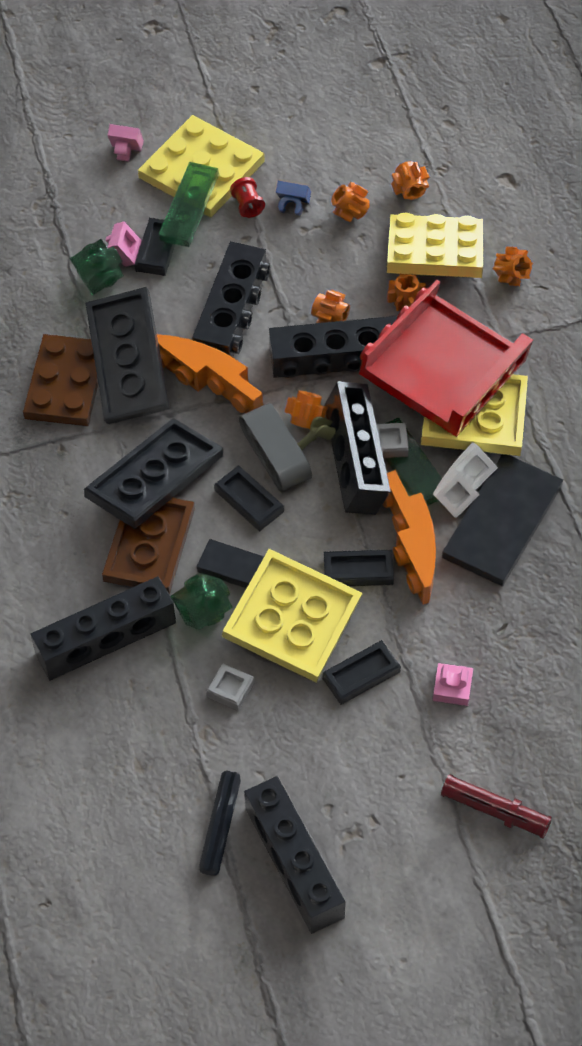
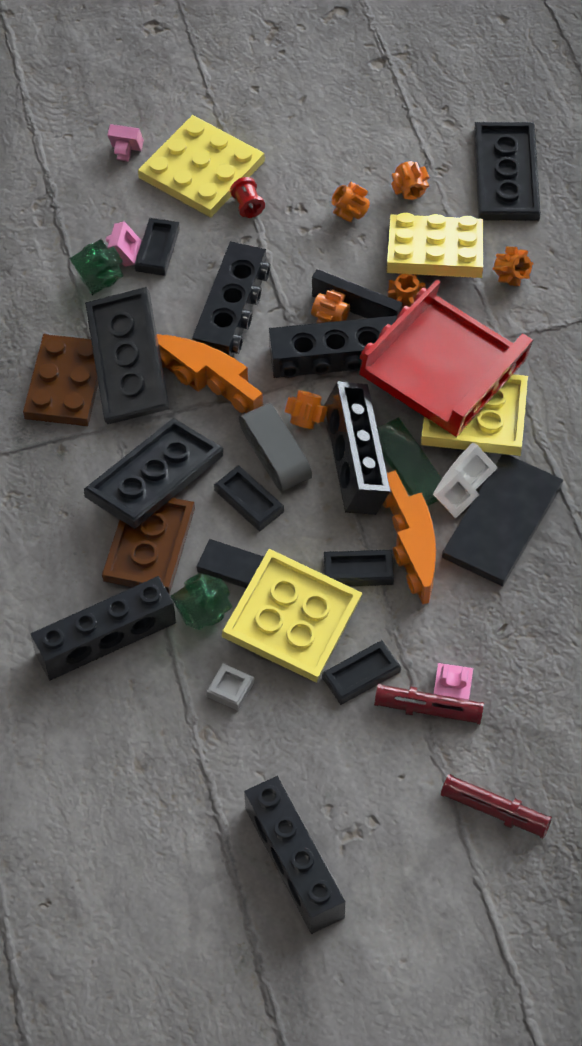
clear green tile [159,162,219,247] -> none
black axle [199,770,241,876] -> none
blue tile [276,181,311,216] -> none
olive hand [297,417,336,451] -> none
light grey tile [376,423,408,458] -> none
none -> black tile [312,269,403,319]
none -> dark red pin [374,683,484,725]
none -> black tile [474,122,541,221]

